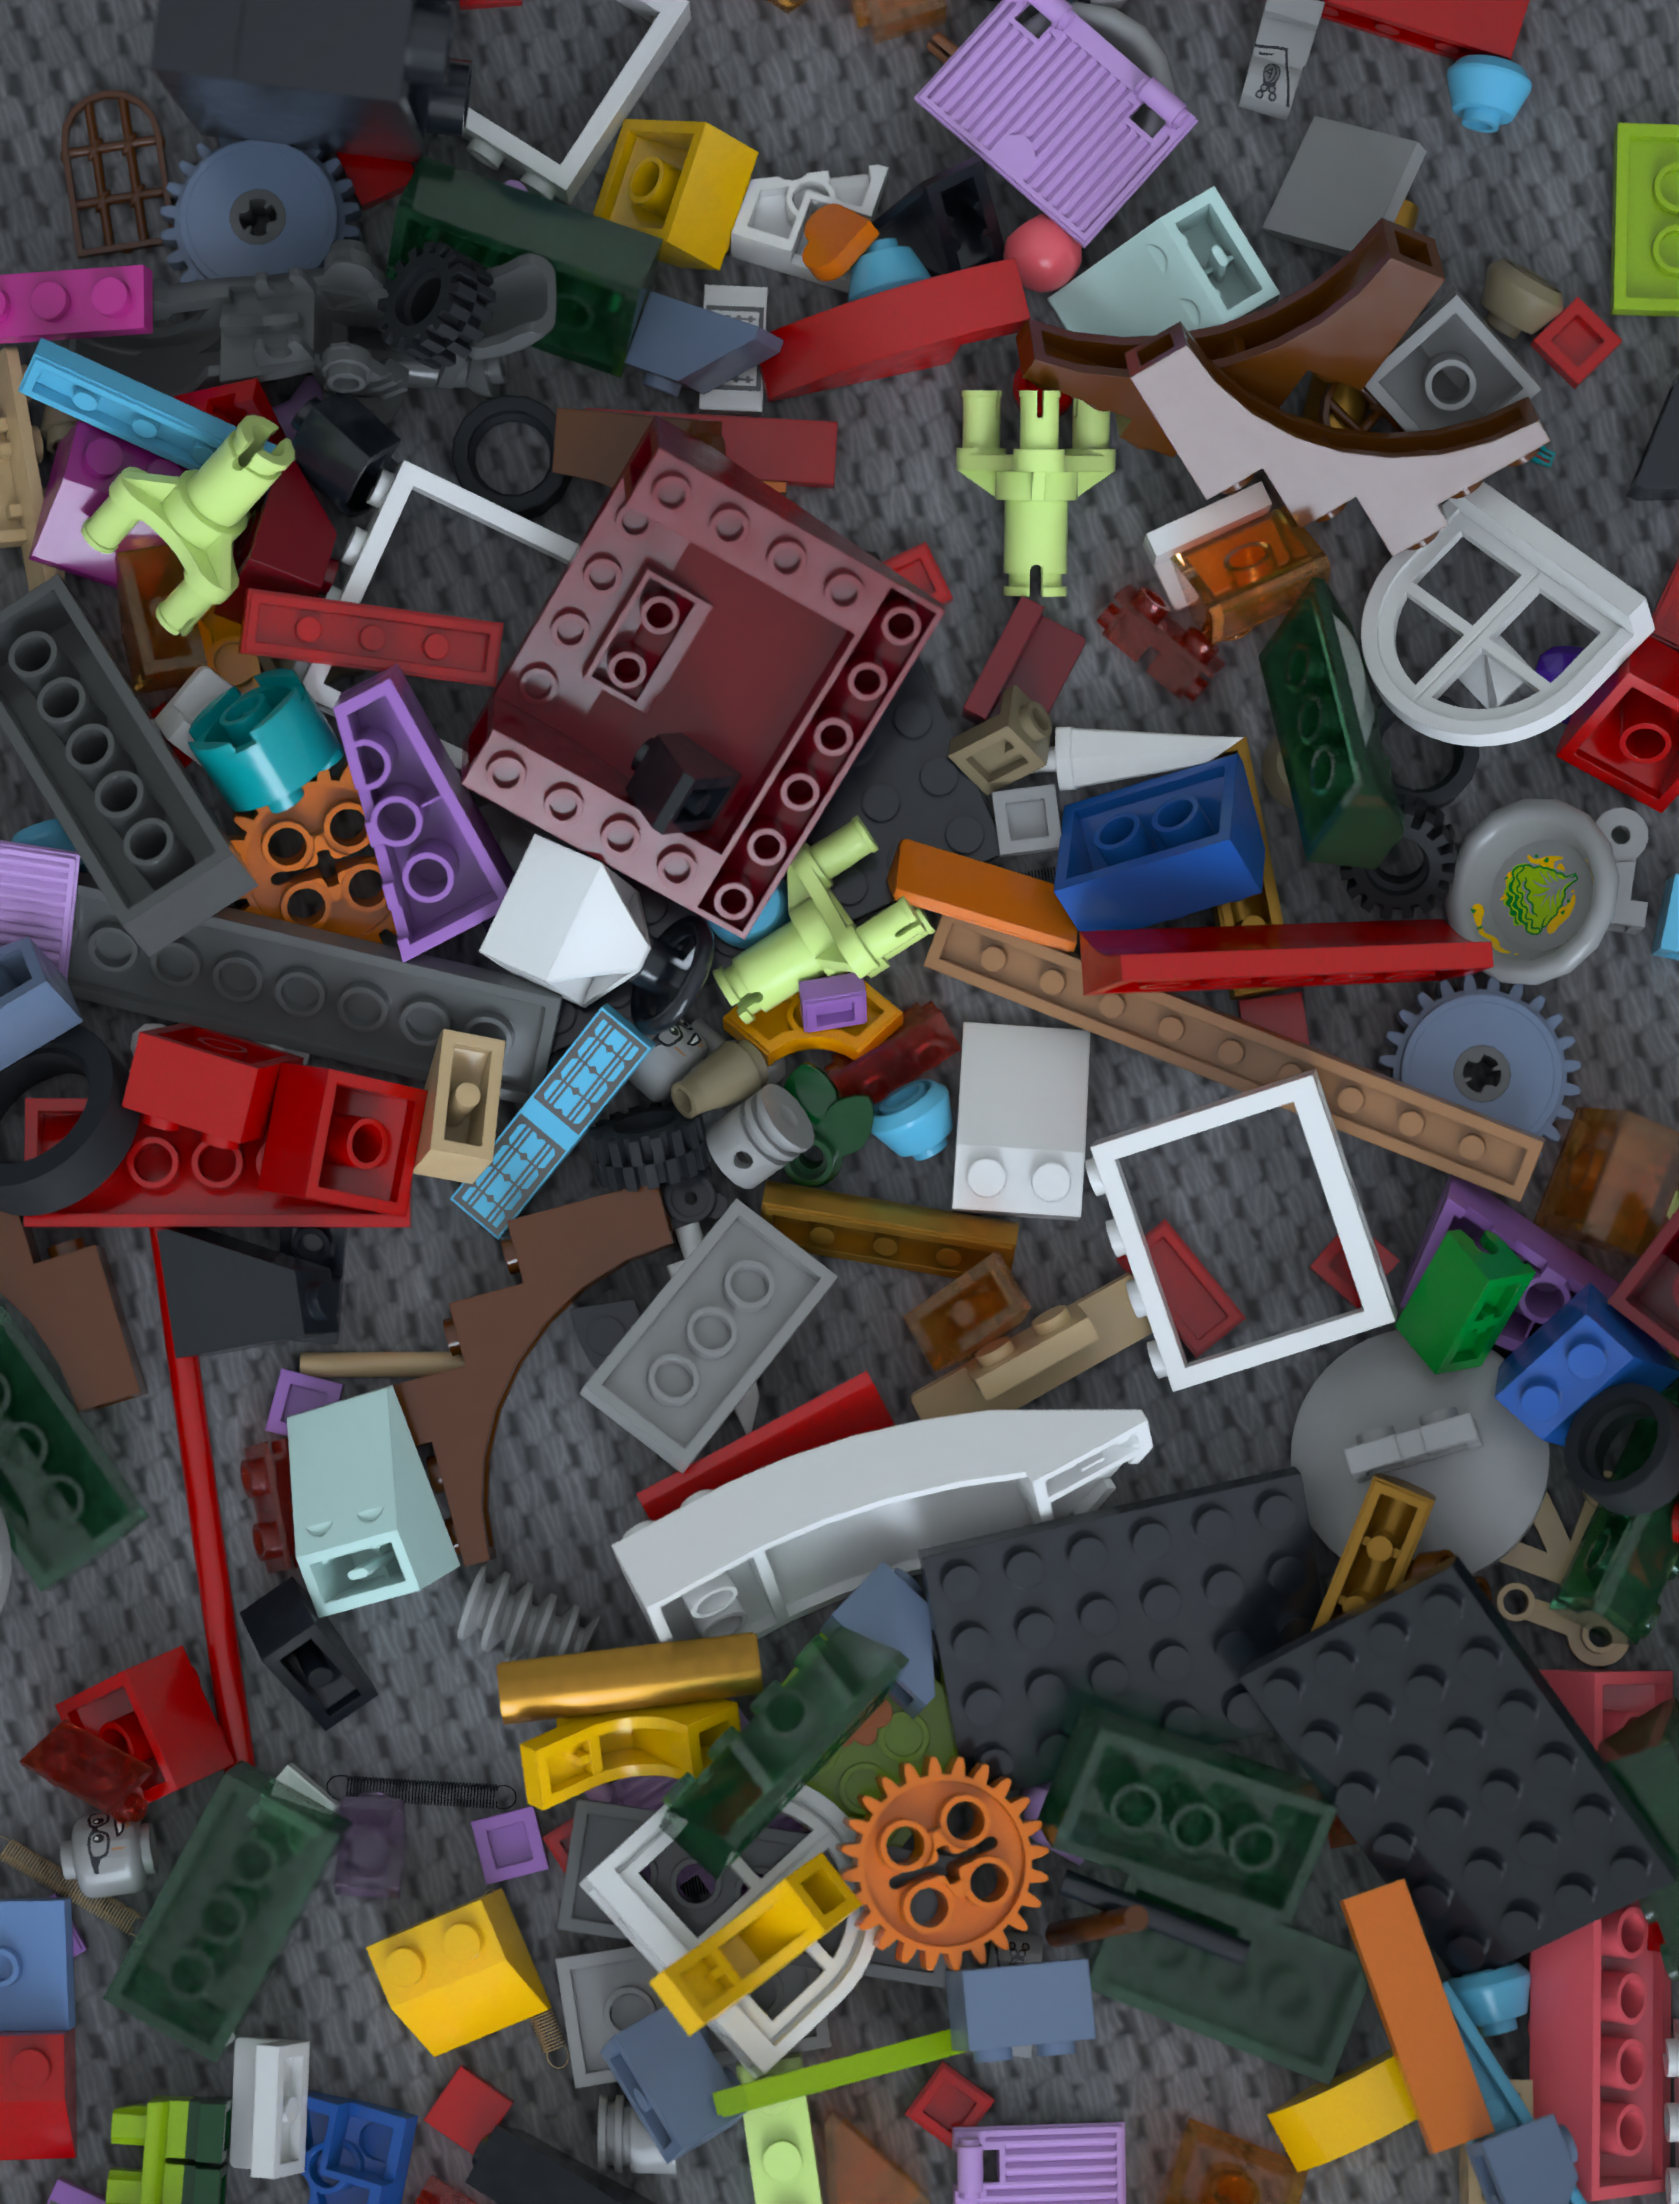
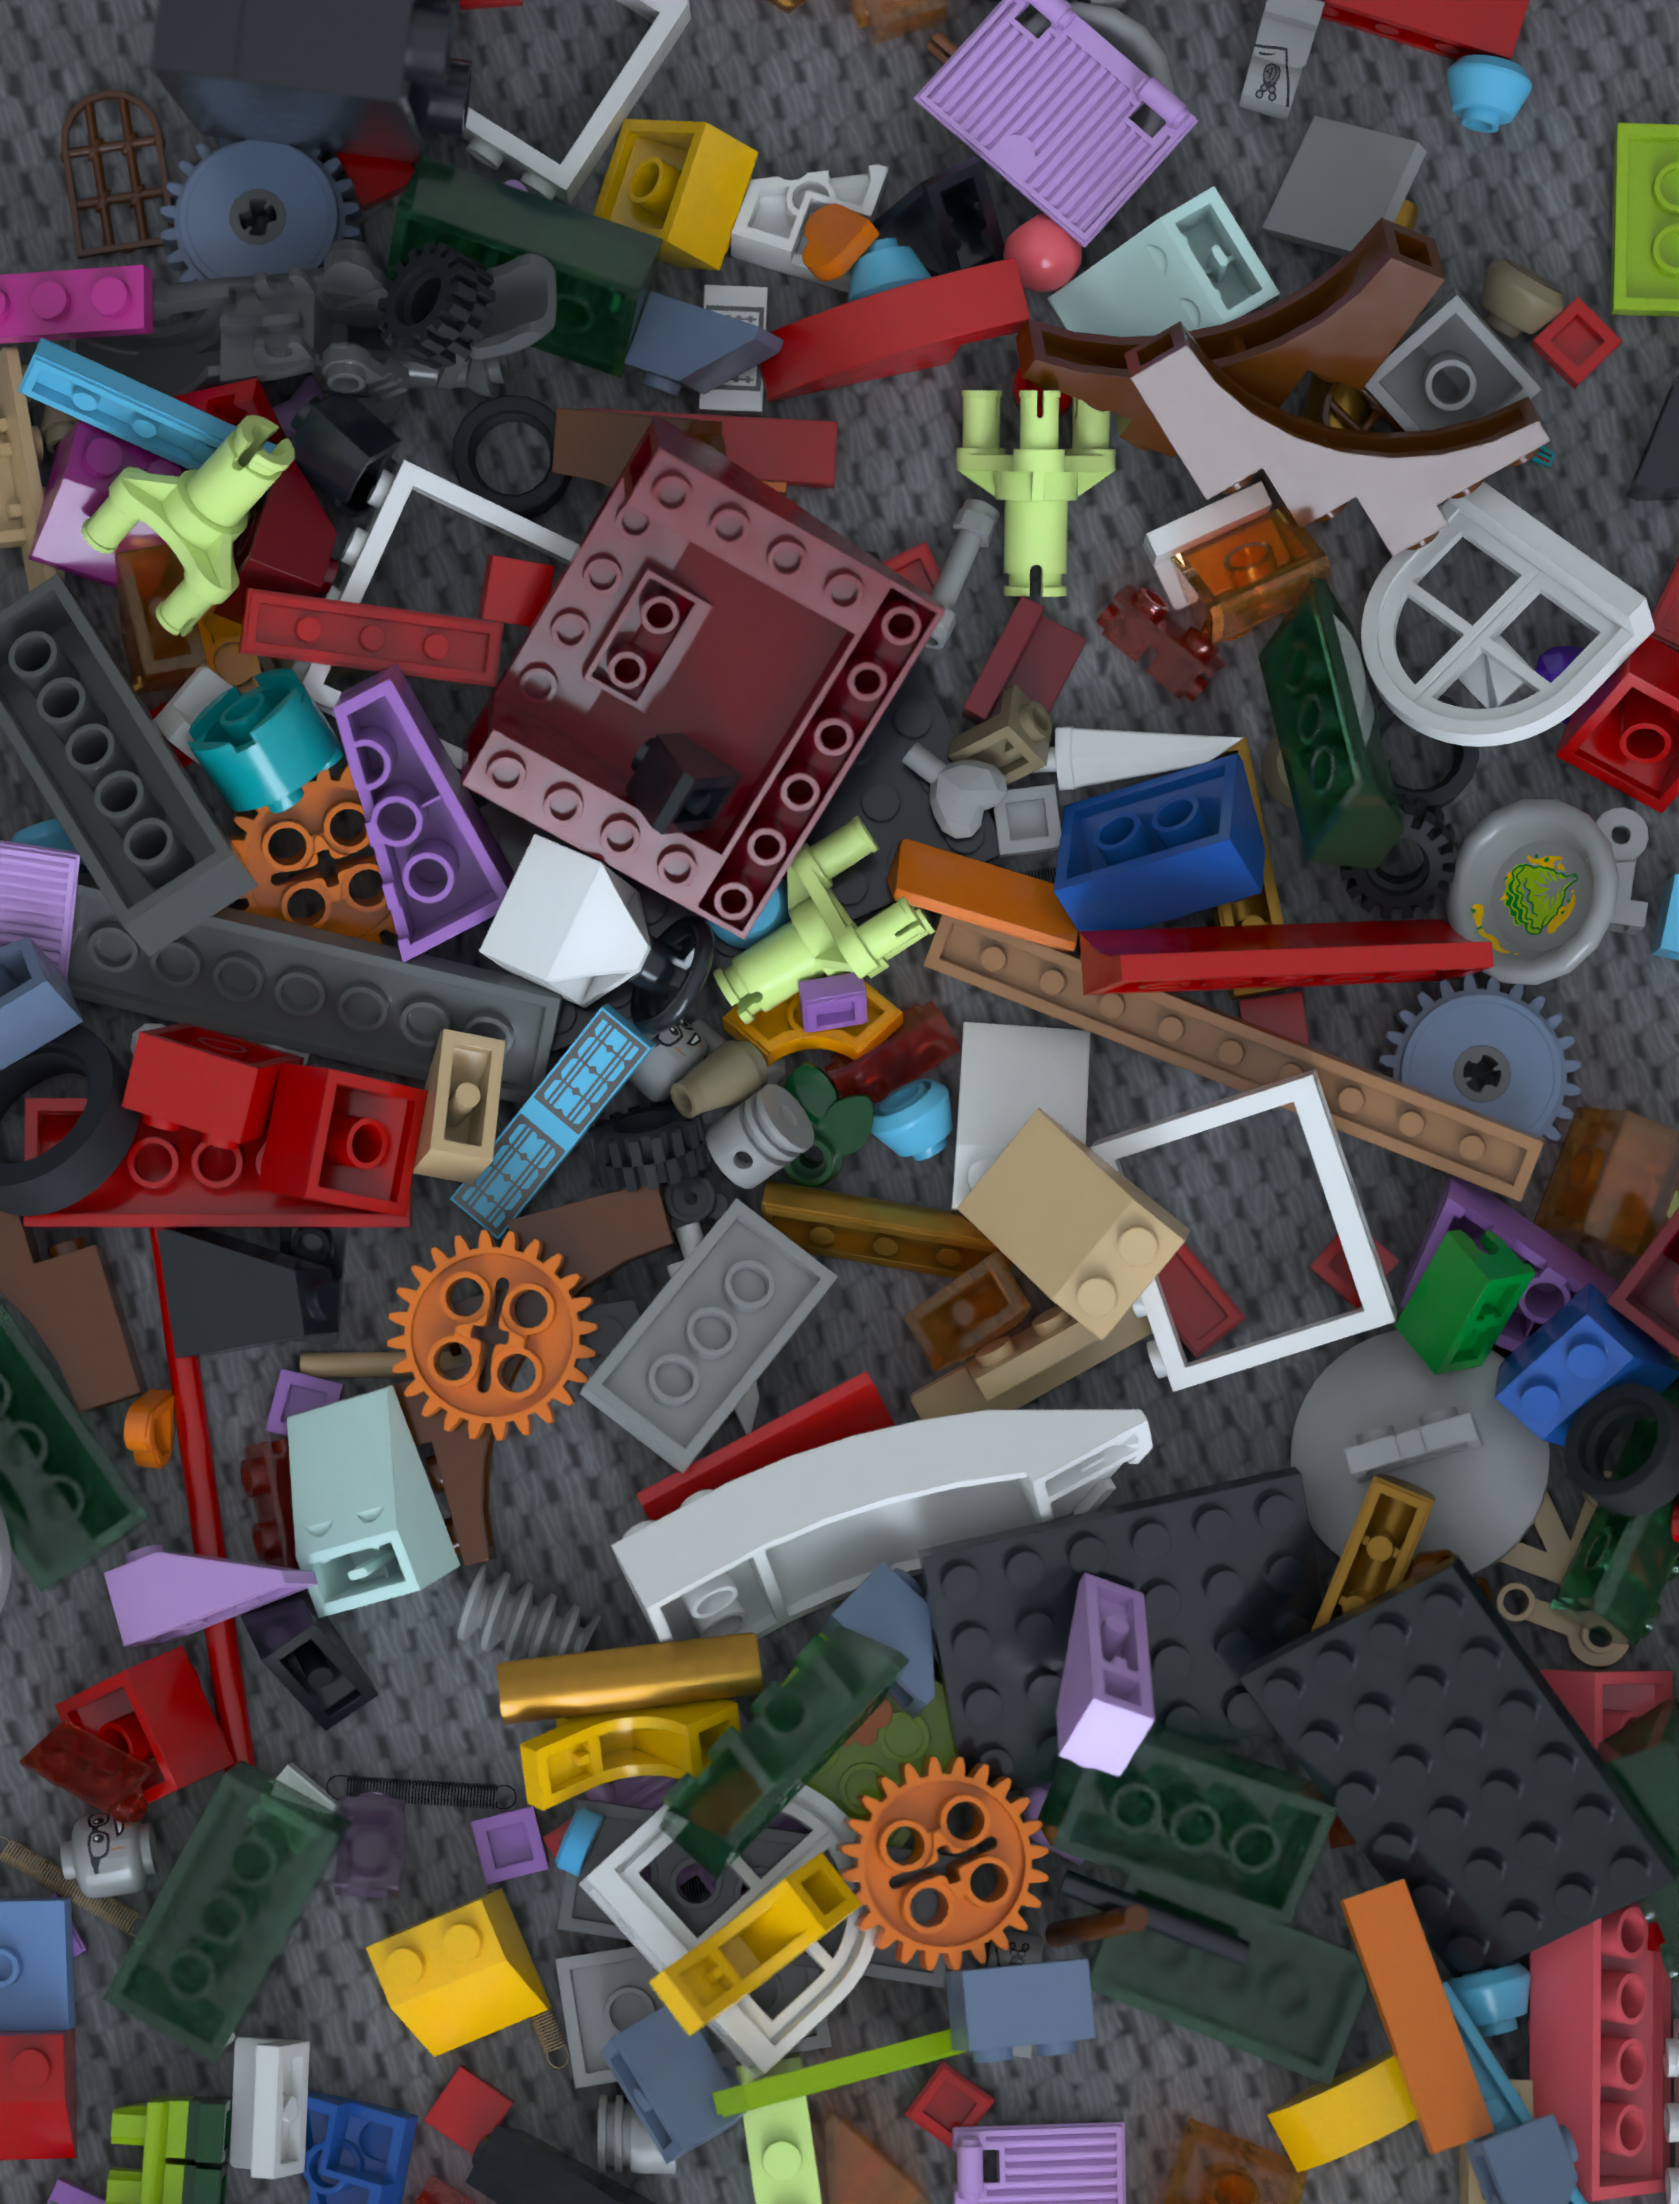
none -> lavender slope [104,1544,318,1647]
none -> orange tile [124,1388,174,1469]
none -> orange gear [387,1230,600,1441]
none -> red tile [478,554,555,627]
none -> dark azure tile [555,1807,604,1877]
none -> light grey rock [902,742,1007,839]
none -> light grey bar [925,499,1000,649]
none -> tan slope [957,1107,1190,1341]
none -> lavender slope [1056,1573,1155,1777]

